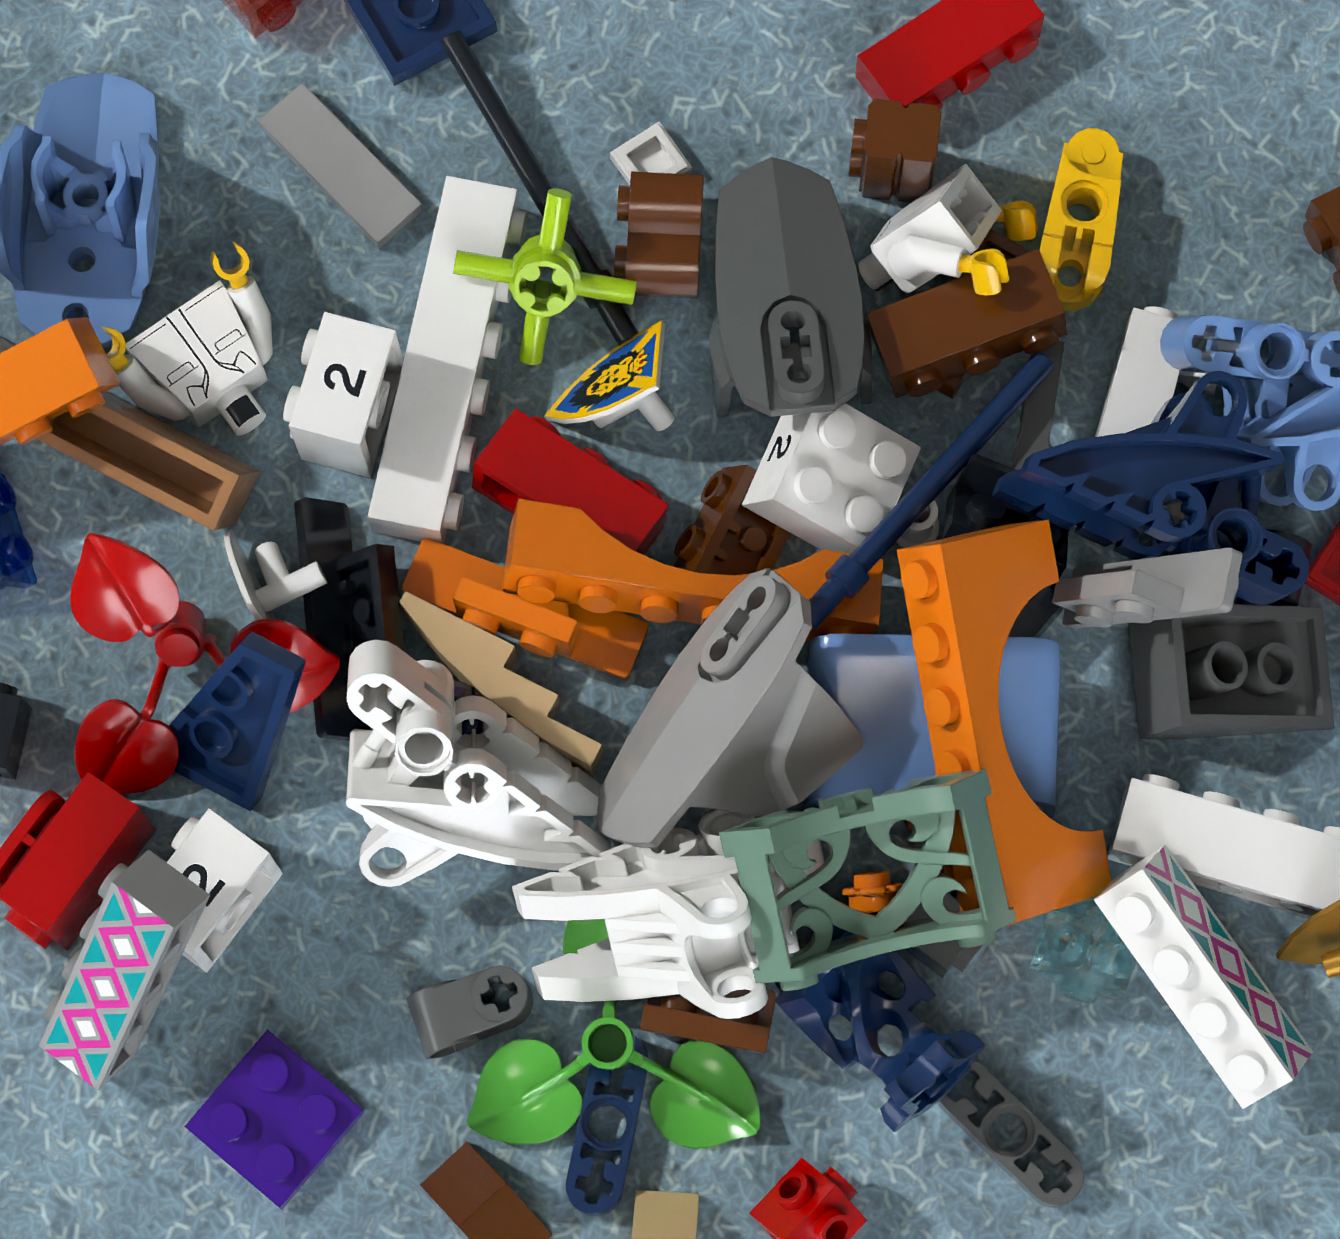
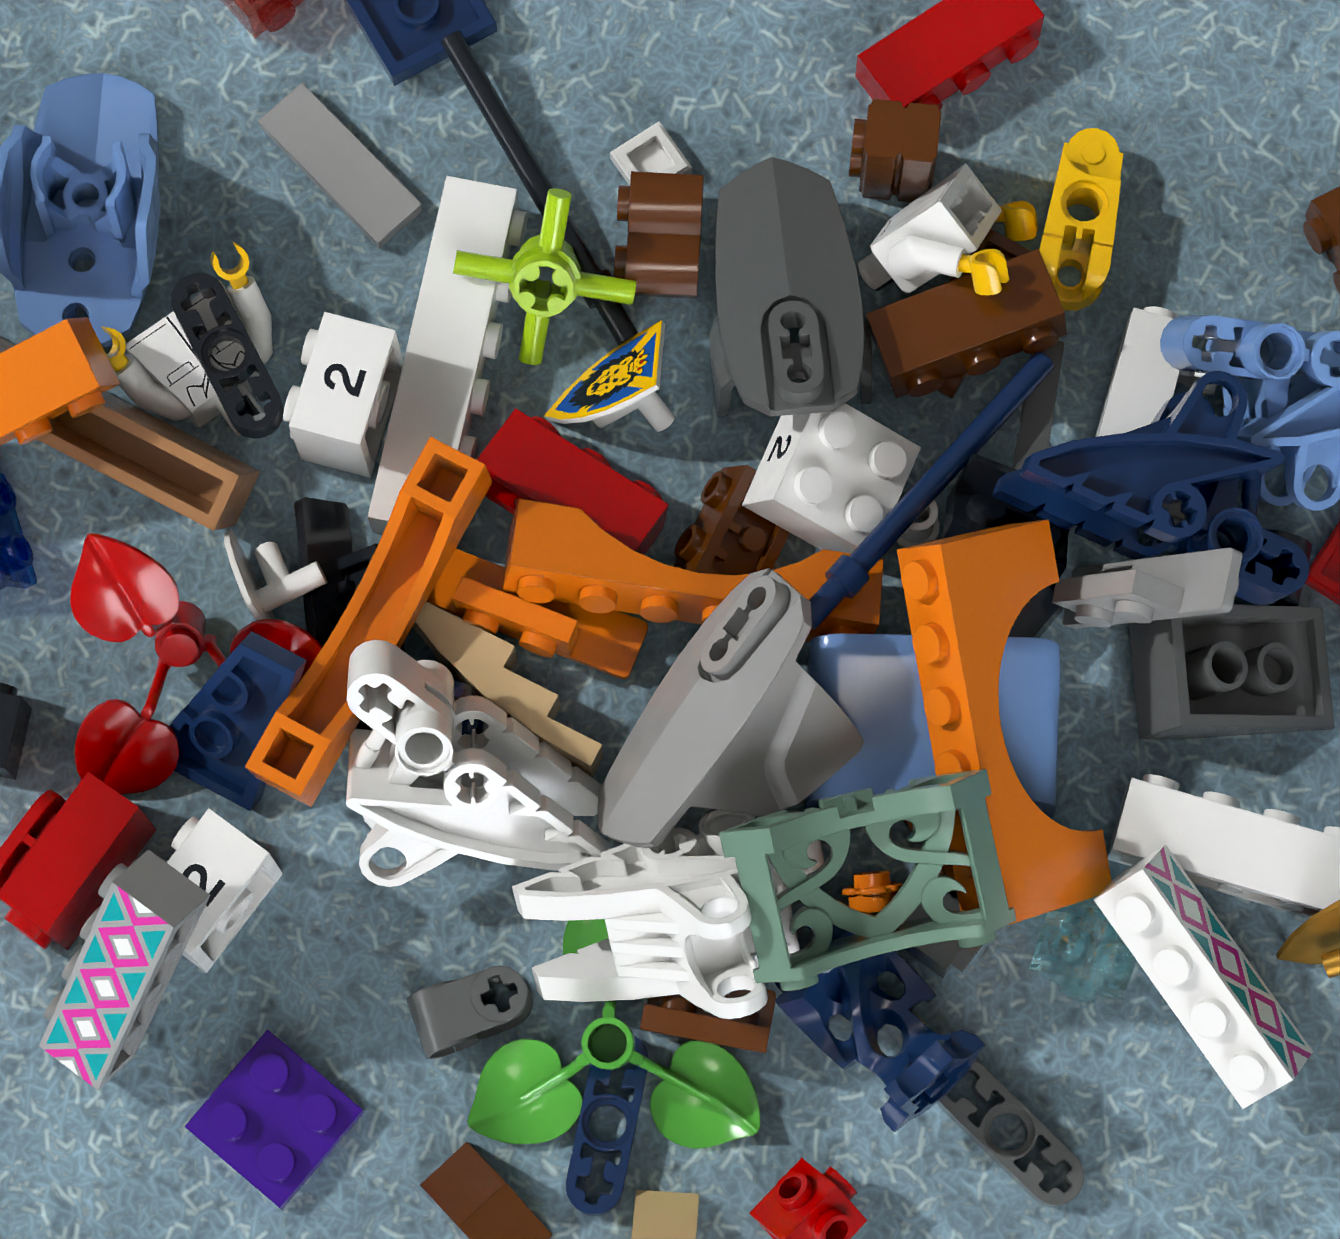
none -> black beam [171,273,284,439]
none -> orange arch [245,436,492,807]

